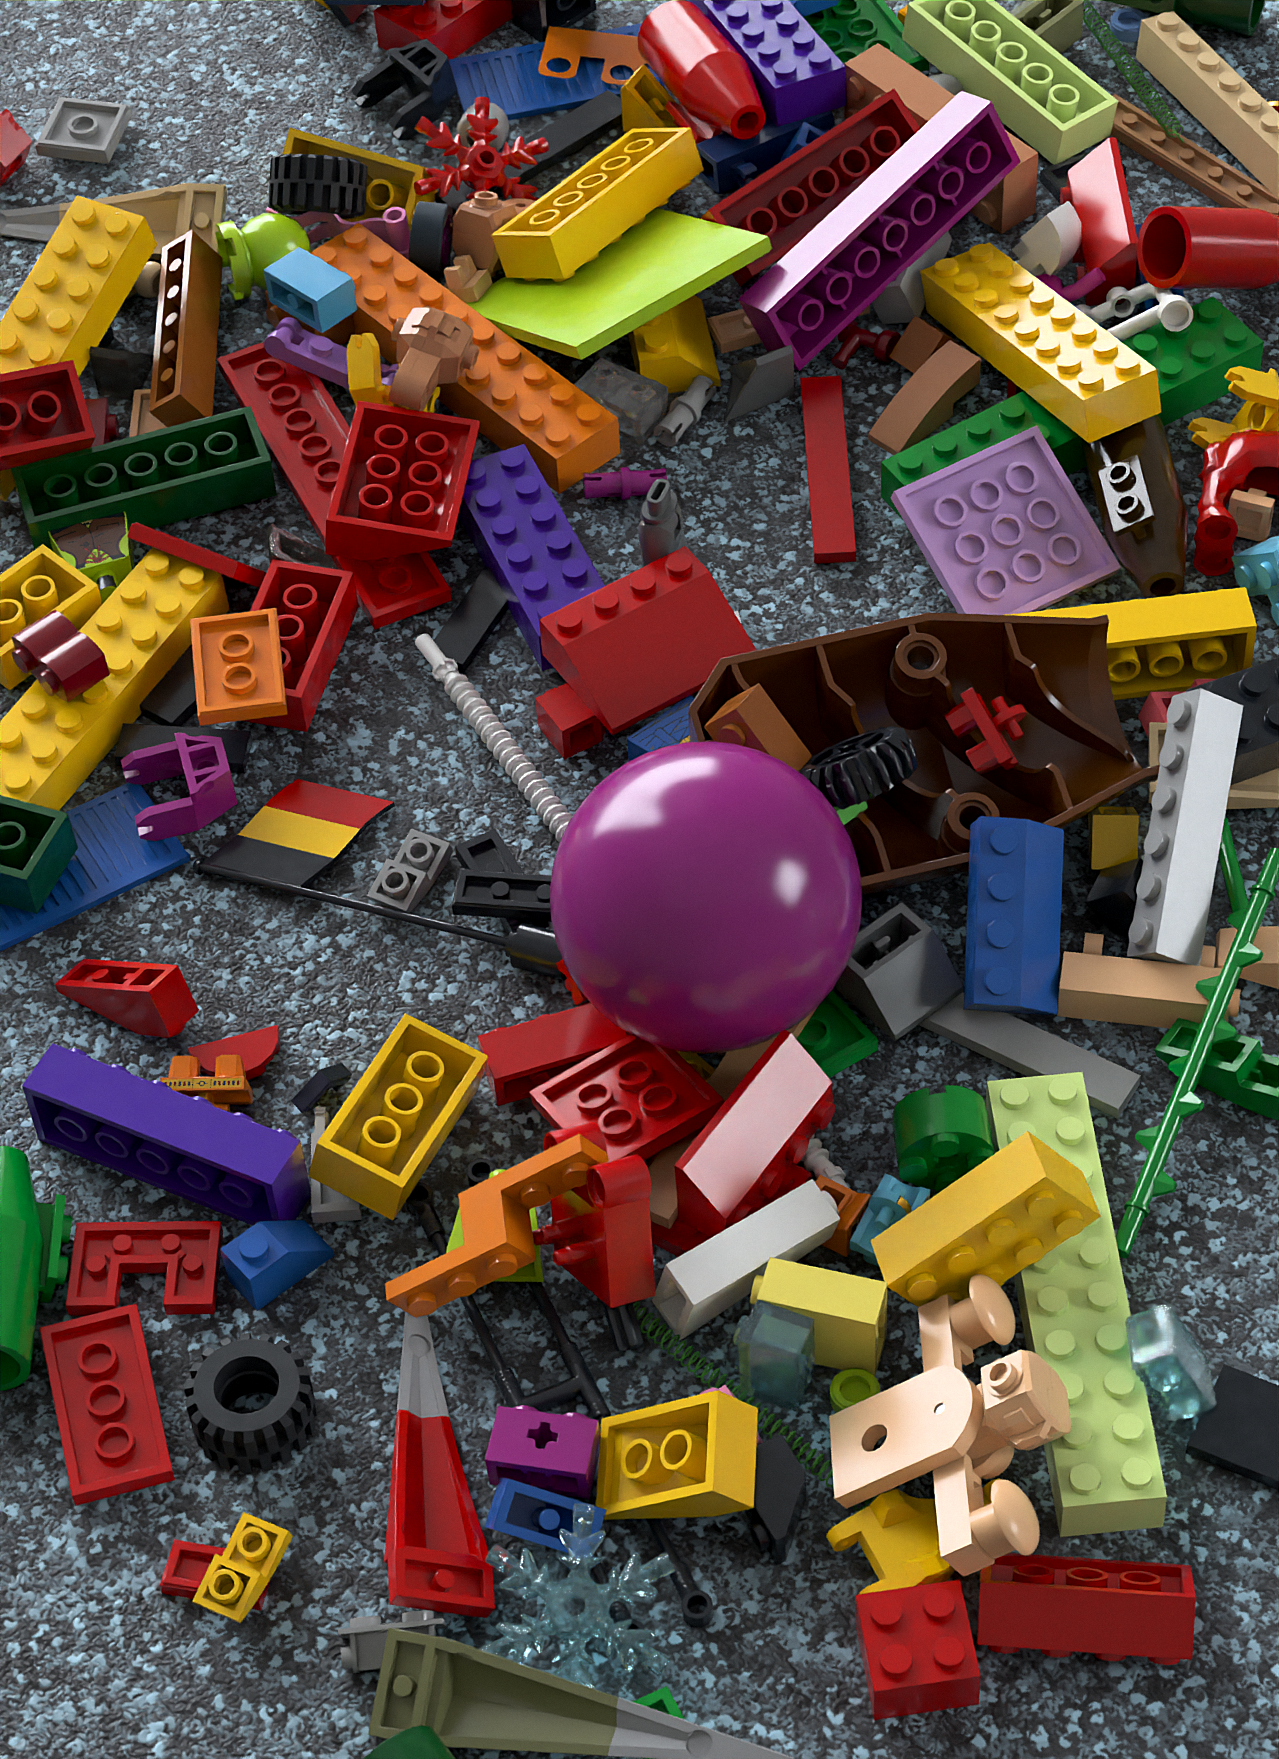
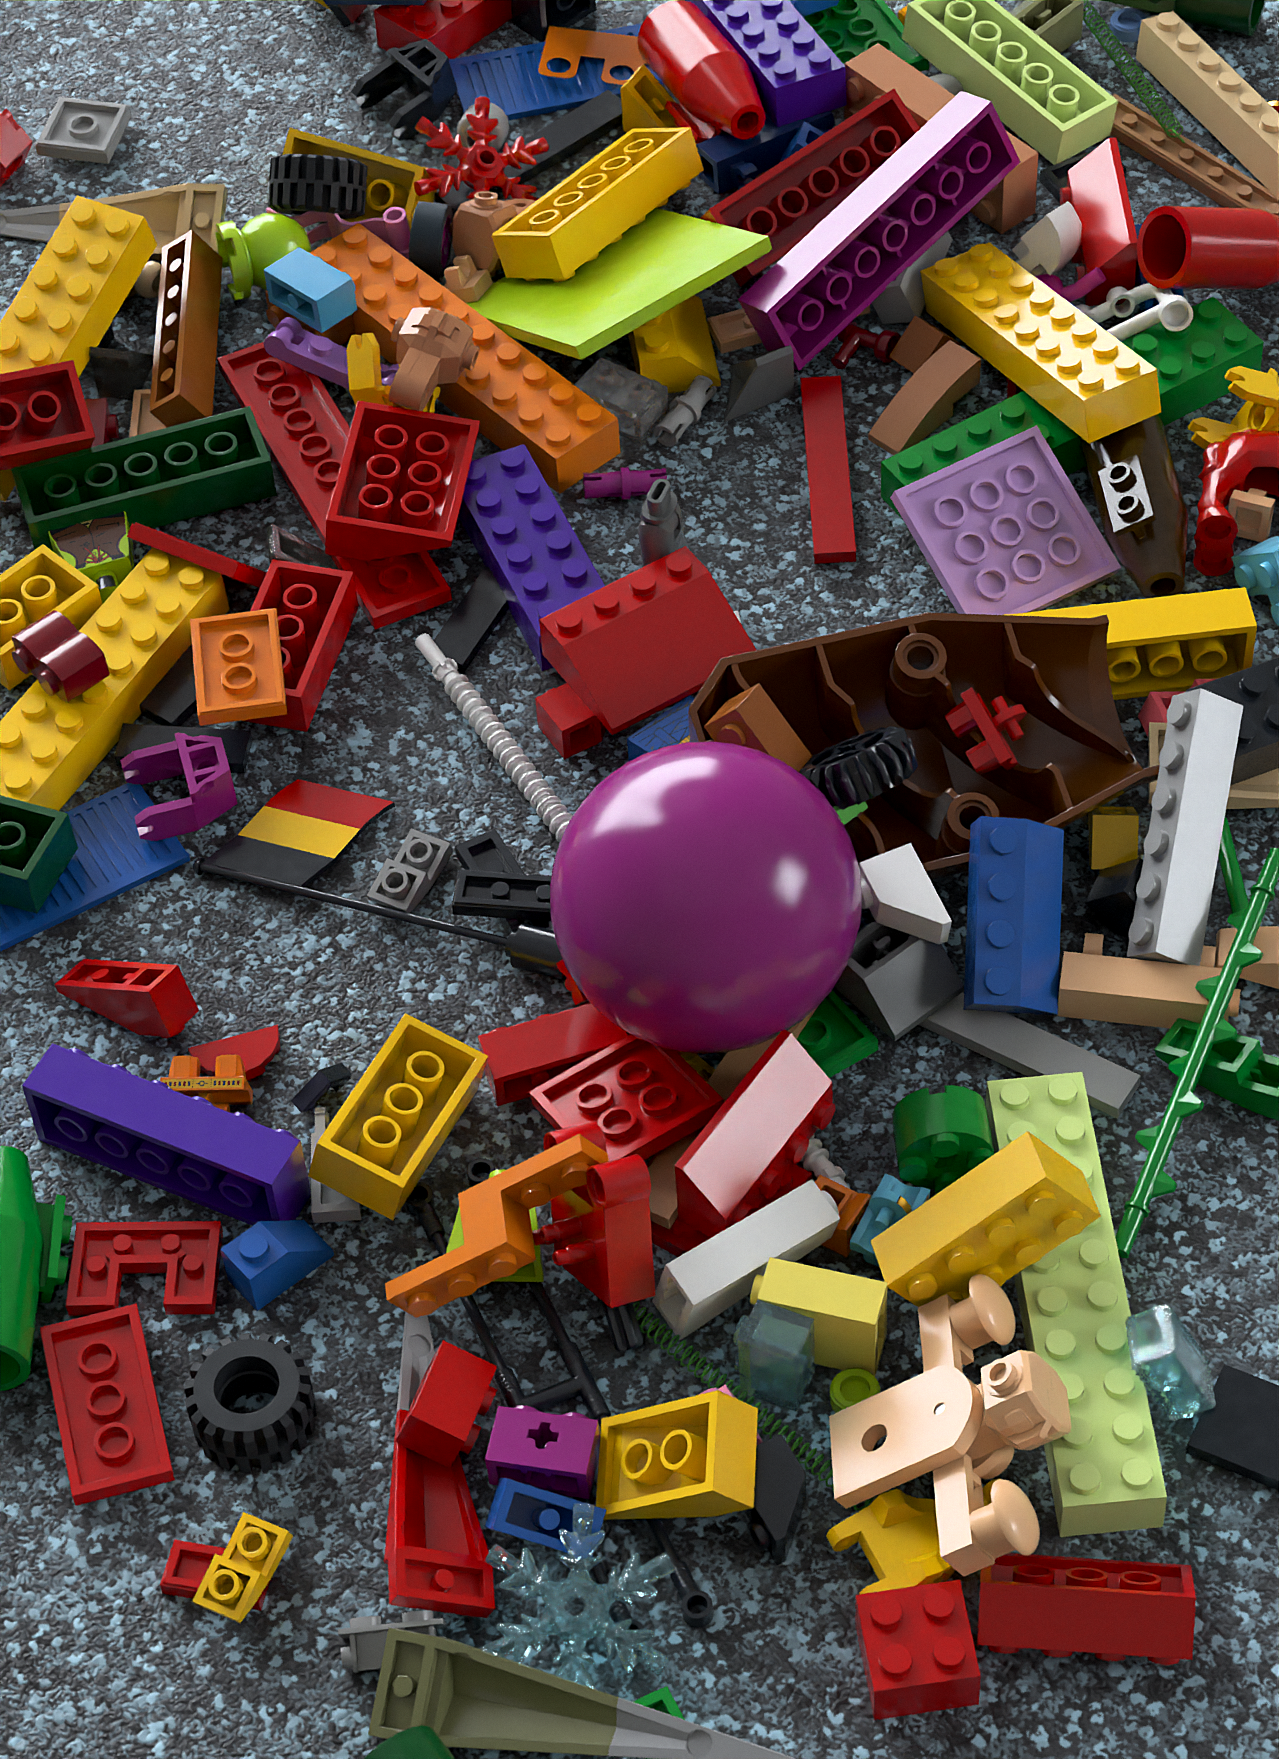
none -> red brick [395,1340,497,1468]
none -> white slope [859,843,952,944]

